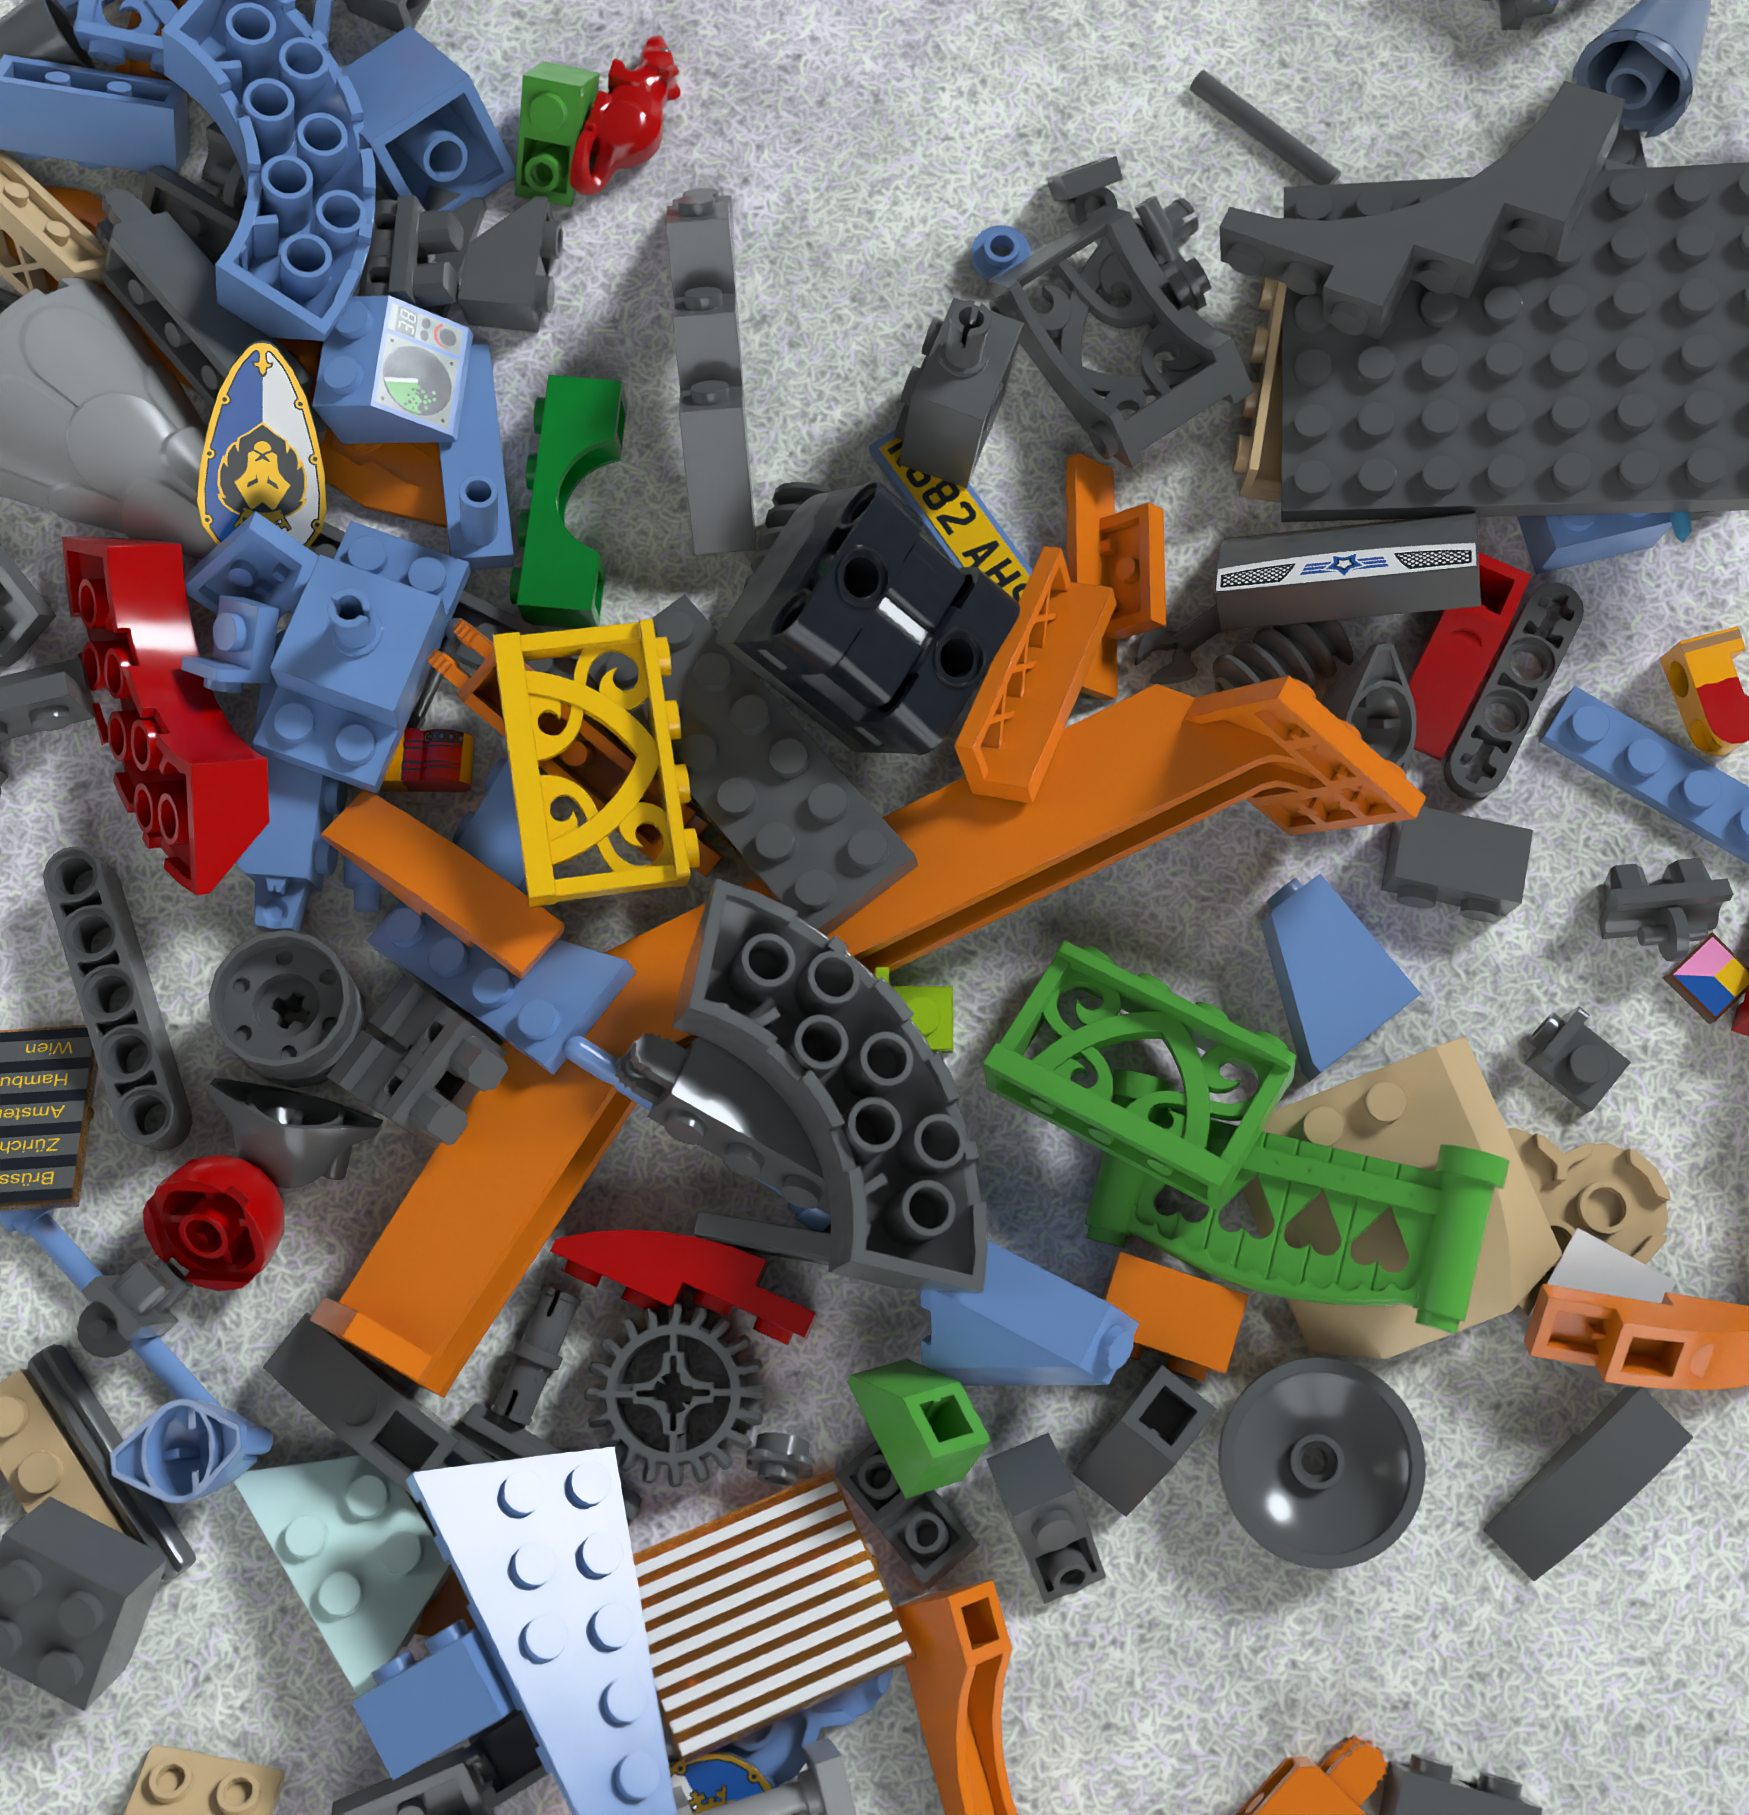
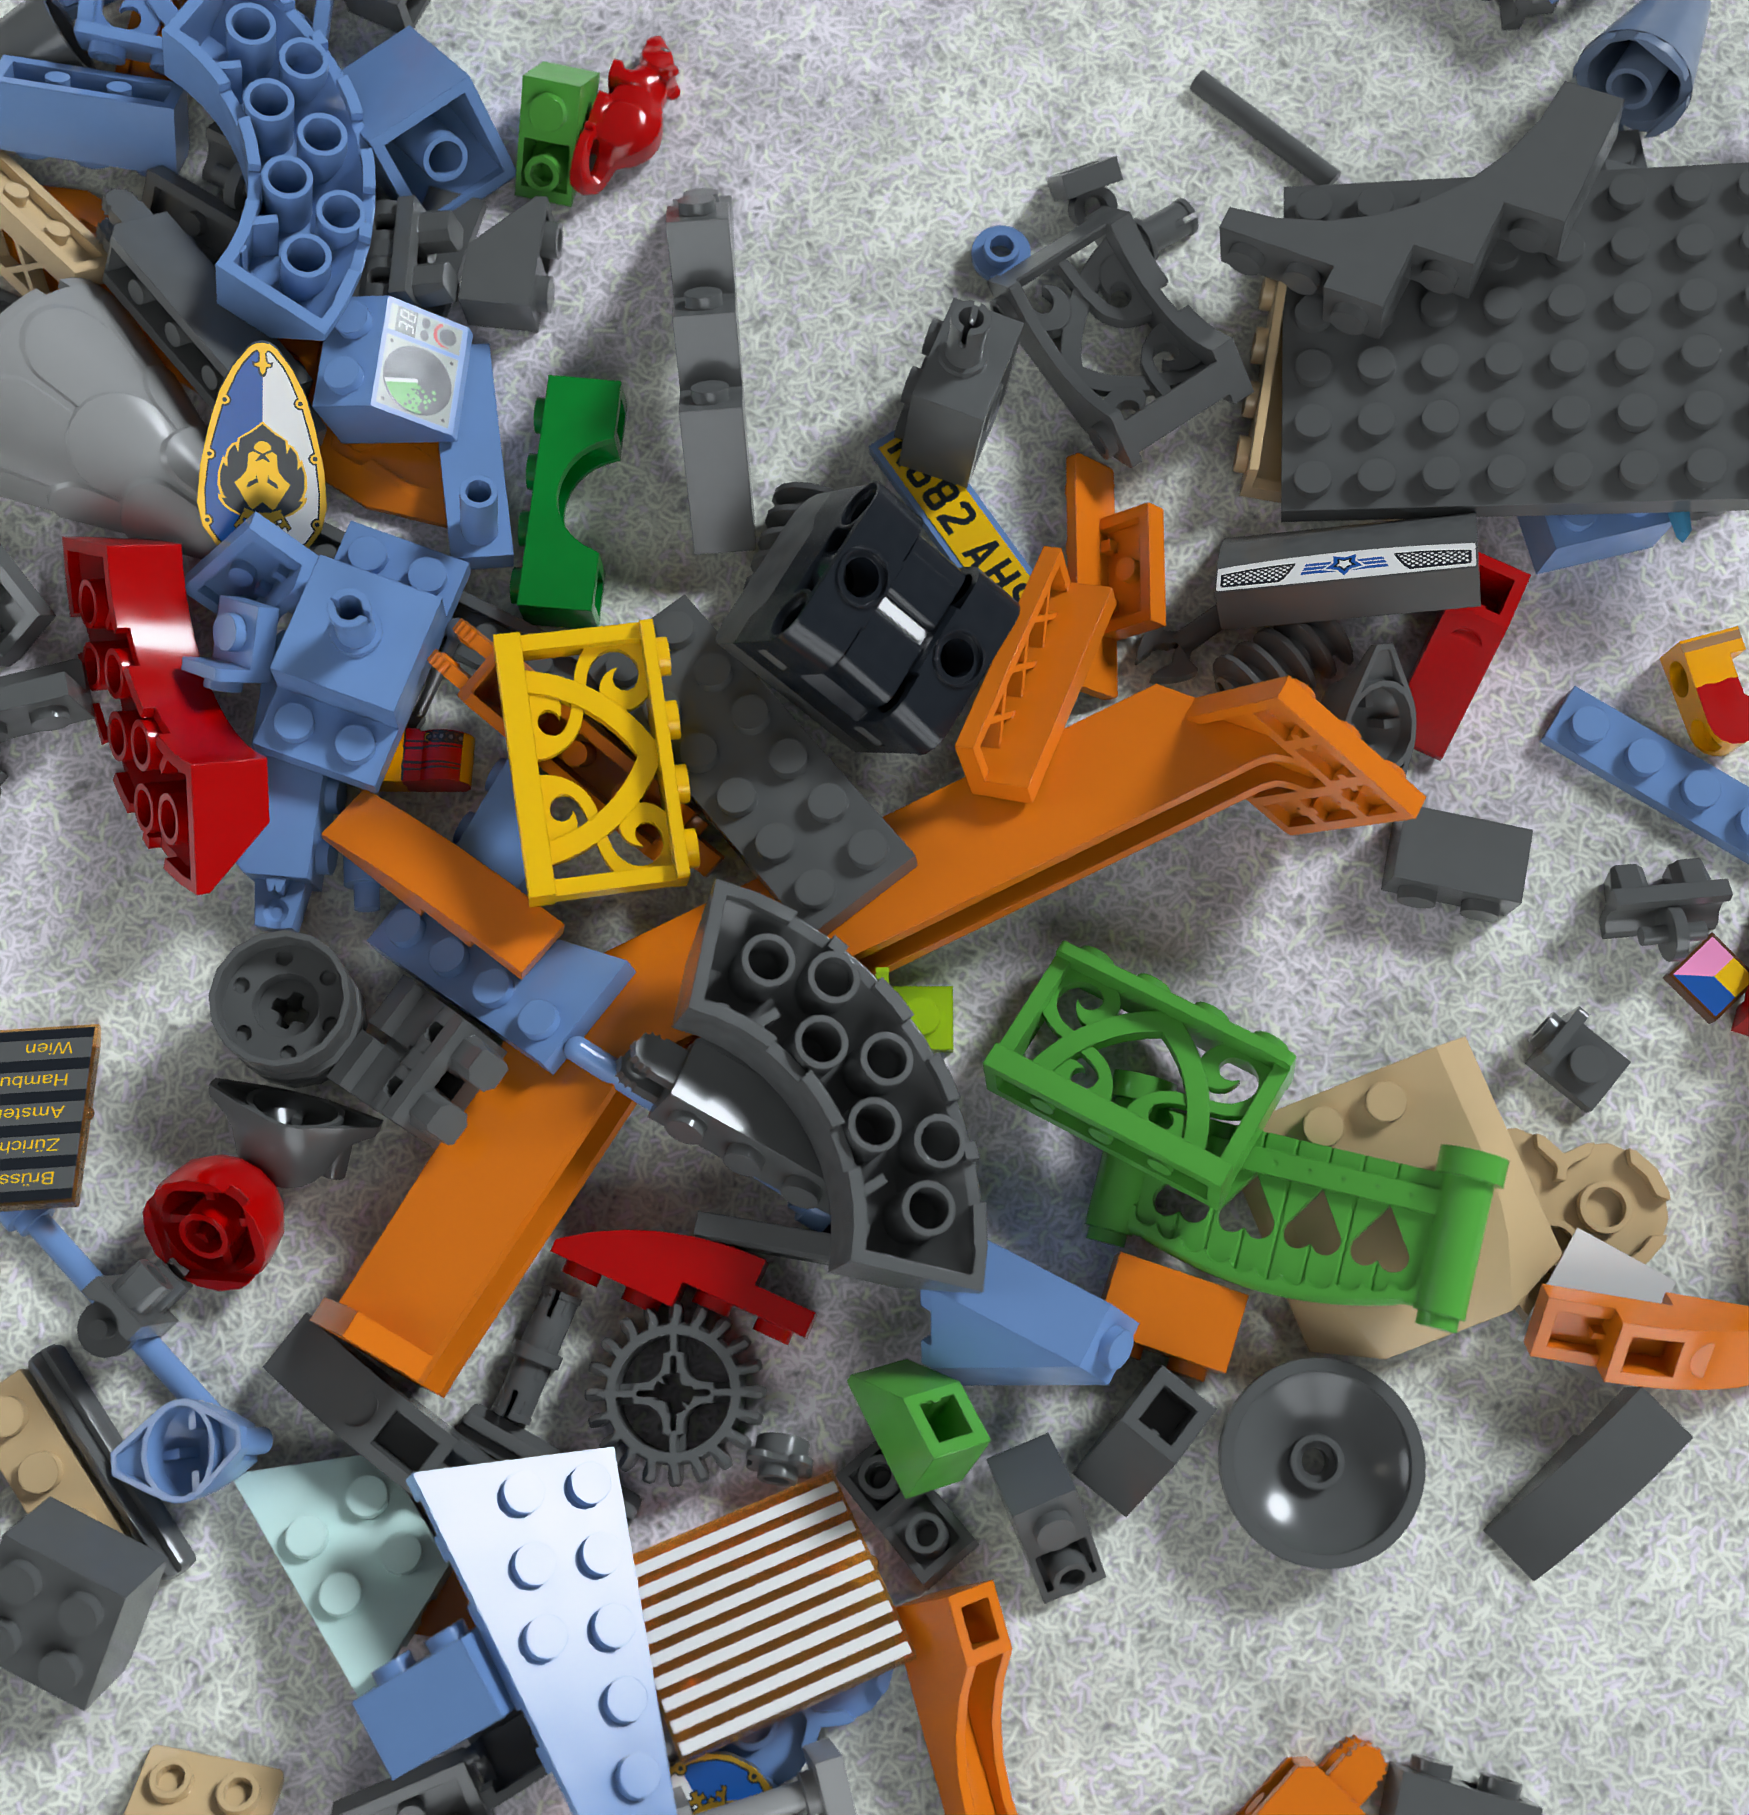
dark grey beam [43,847,193,1151] -> none
dark grey plate [1135,195,1211,310] -> none
medium blue slope [1261,874,1421,1081] -> none
dark grey beam [1443,583,1584,800] -> none

